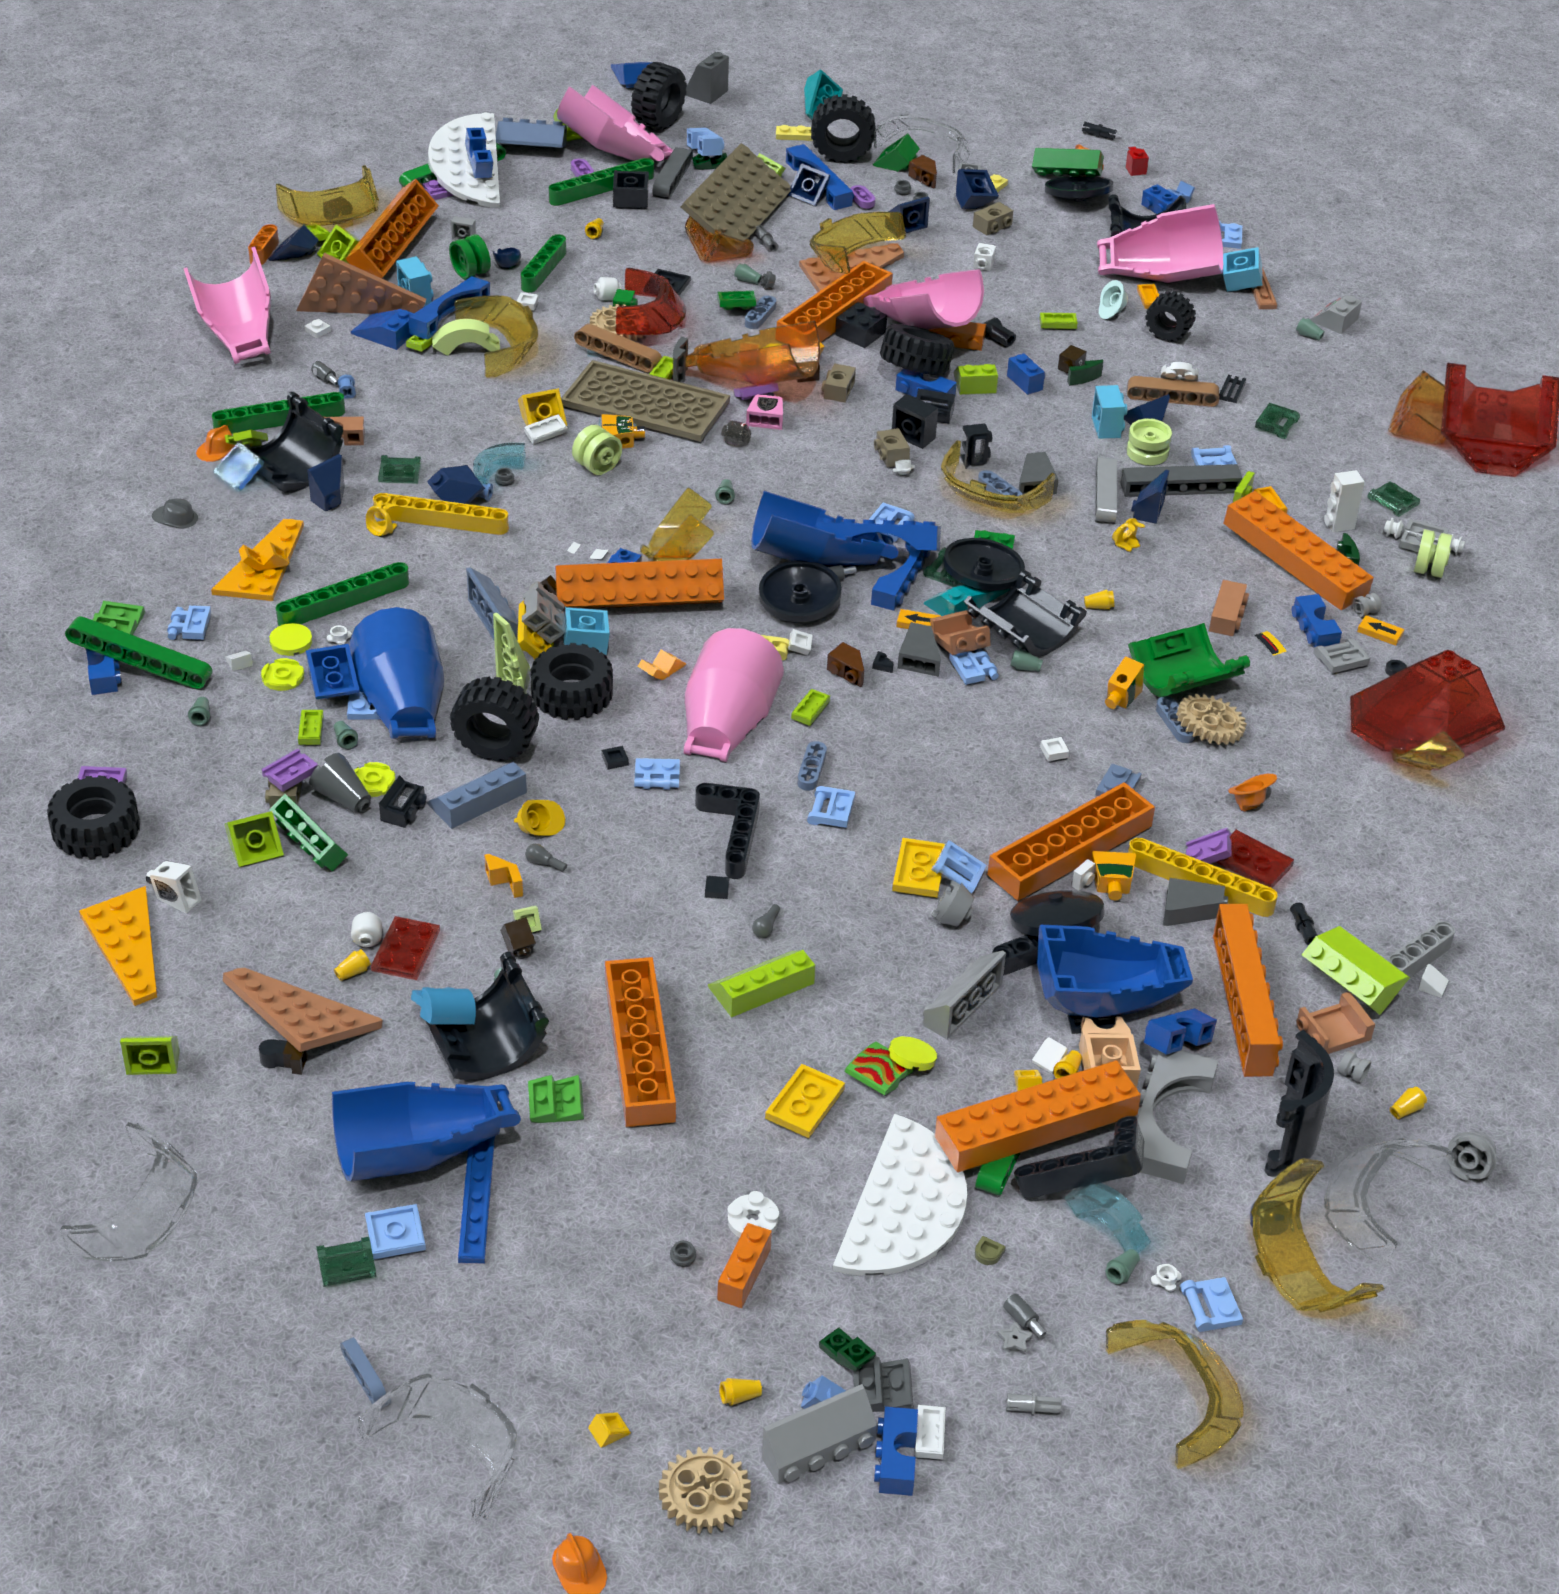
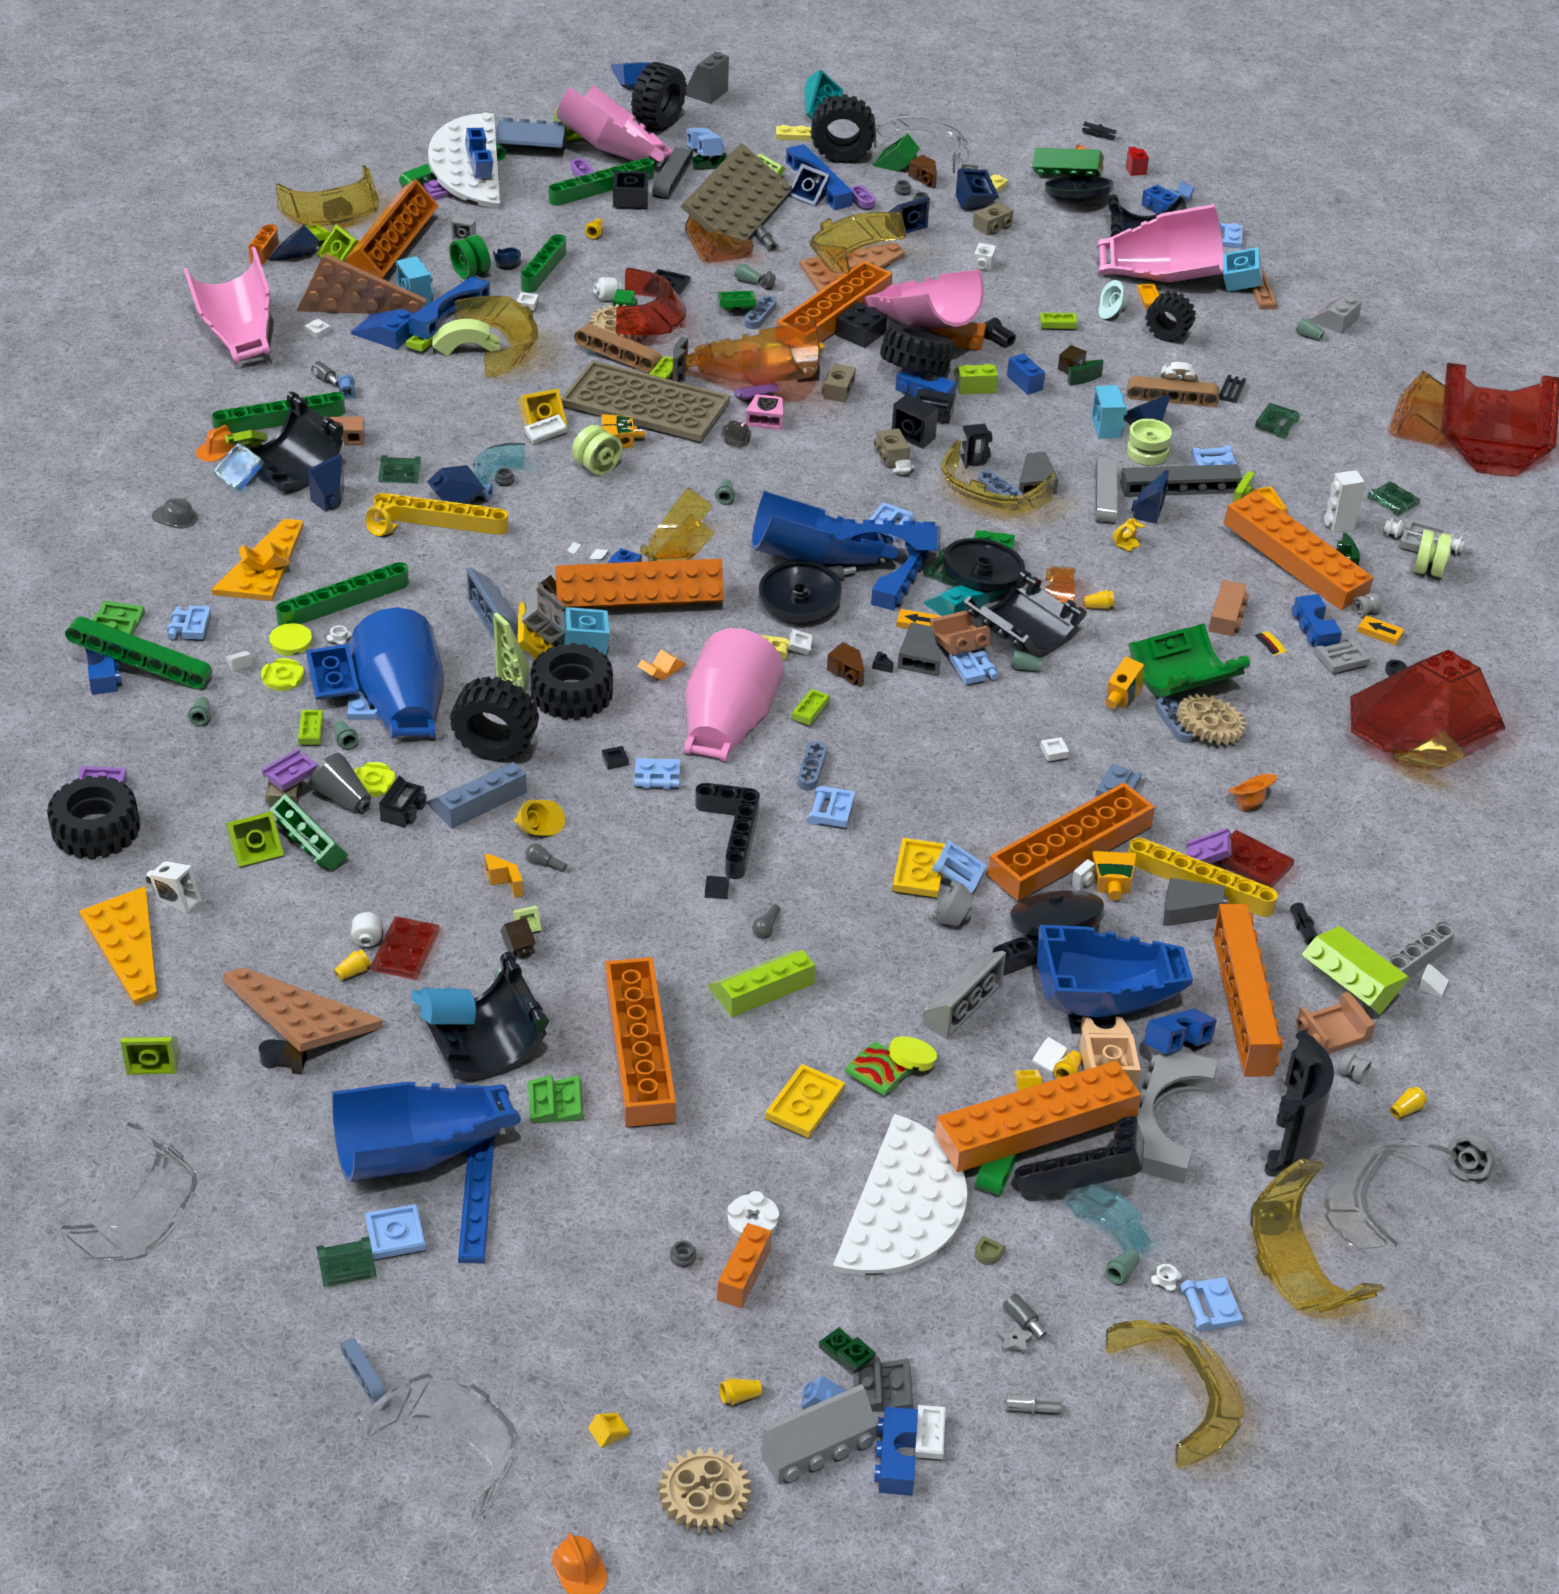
none -> clear orange brick [1045,565,1076,604]

